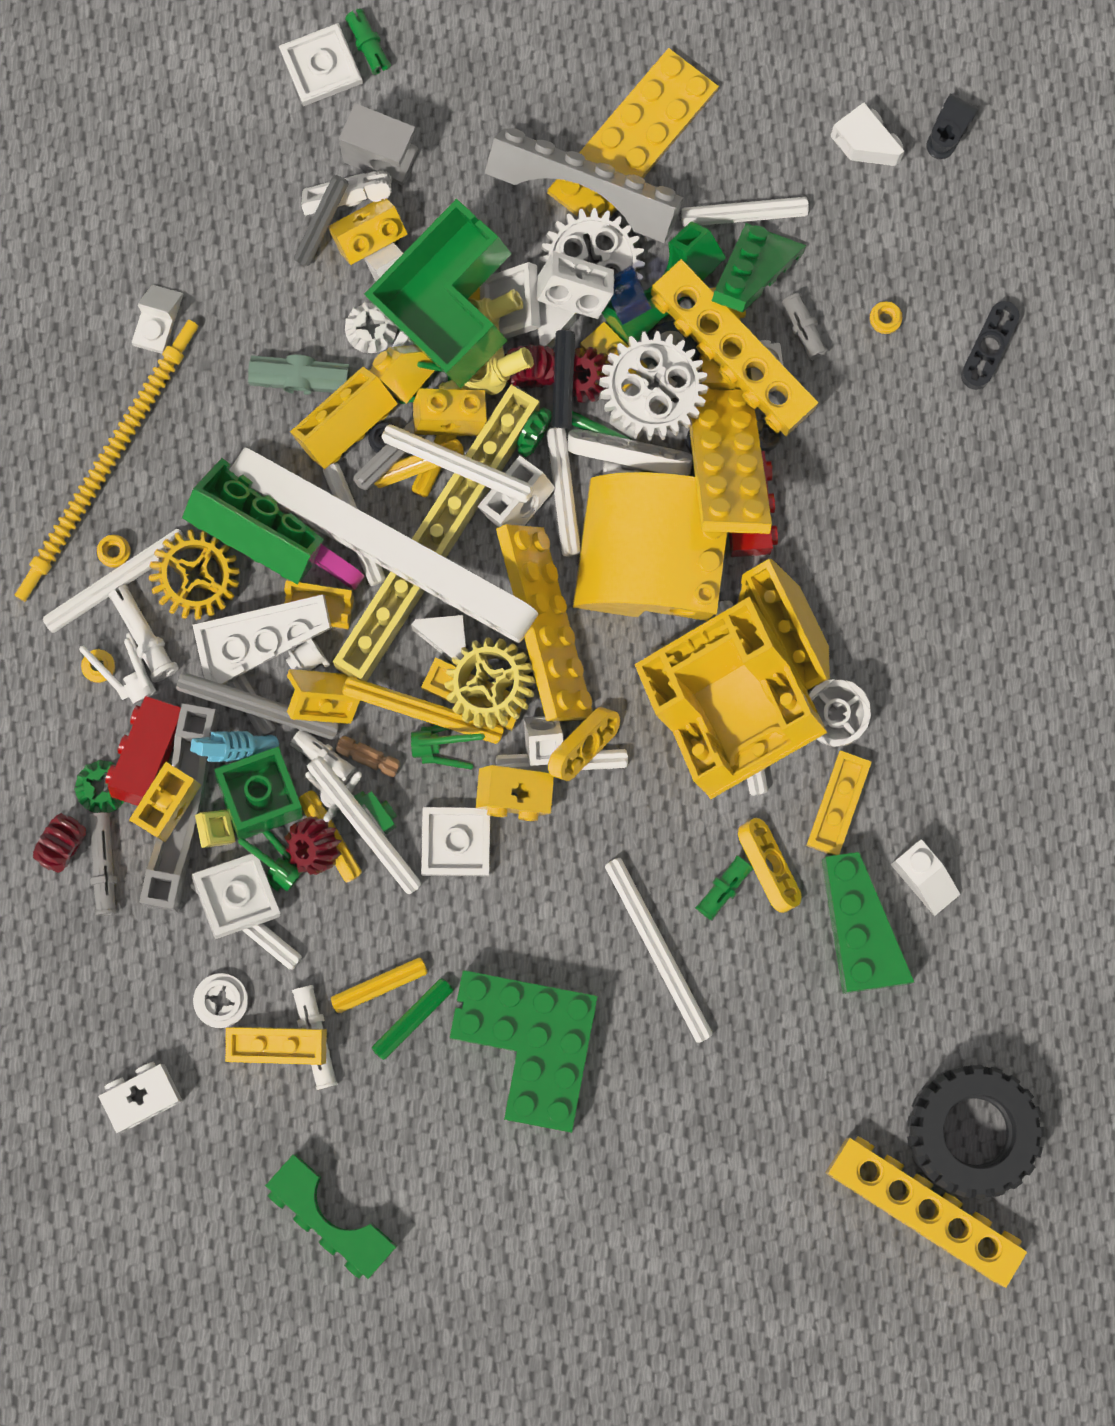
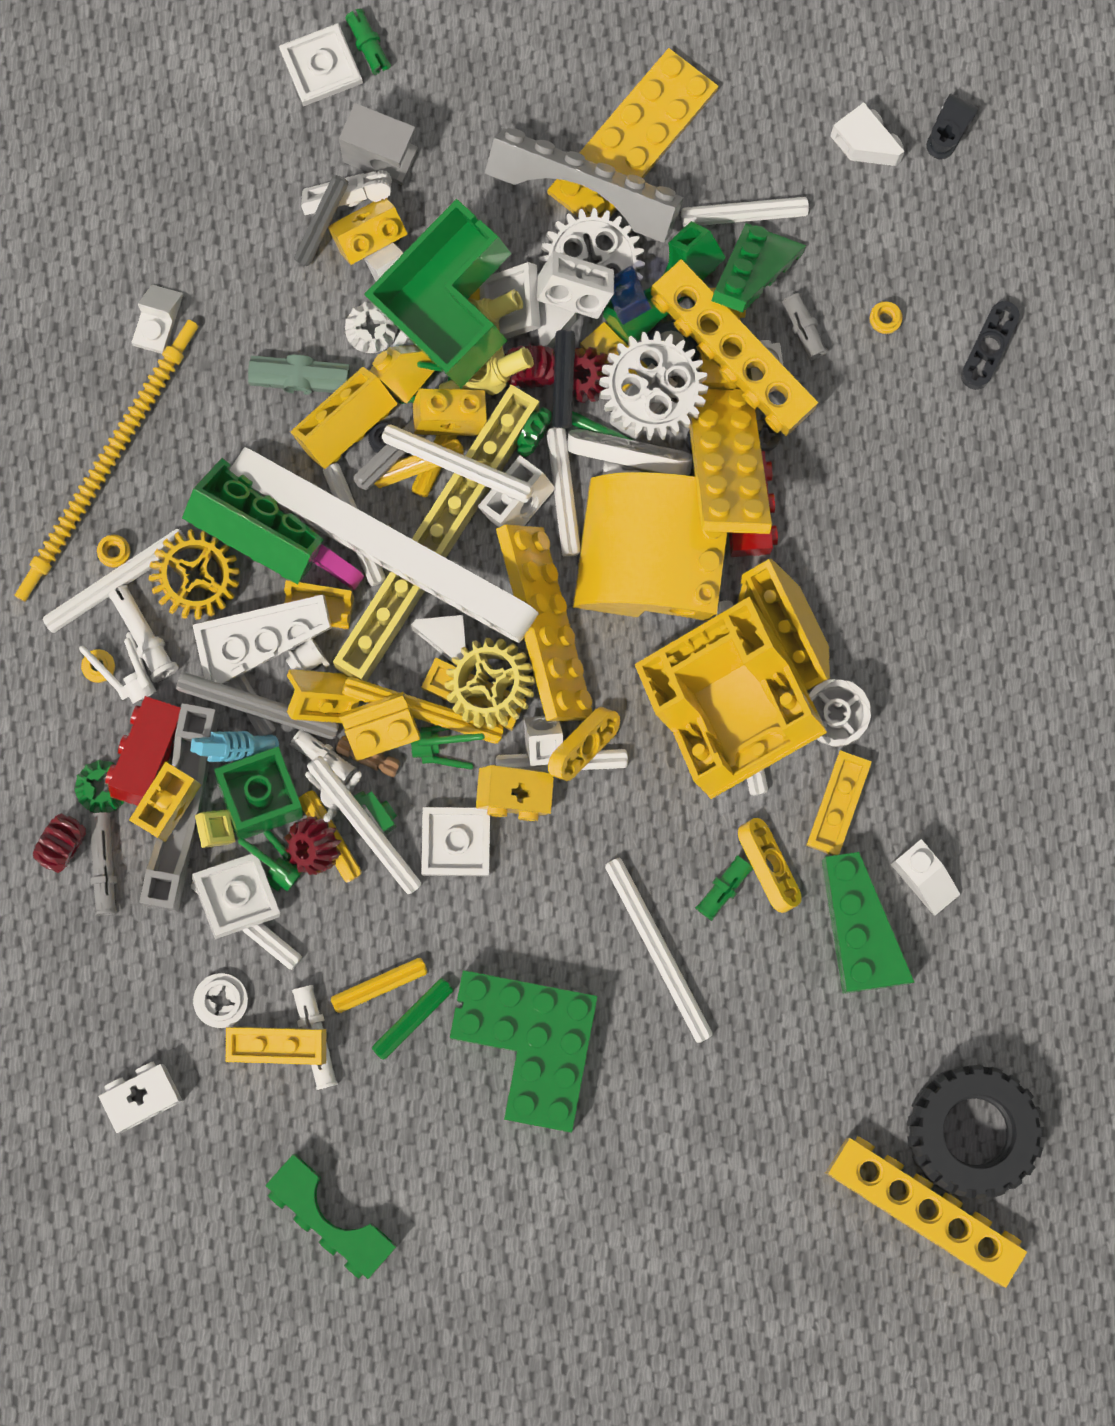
none -> yellow plate [339,692,420,761]

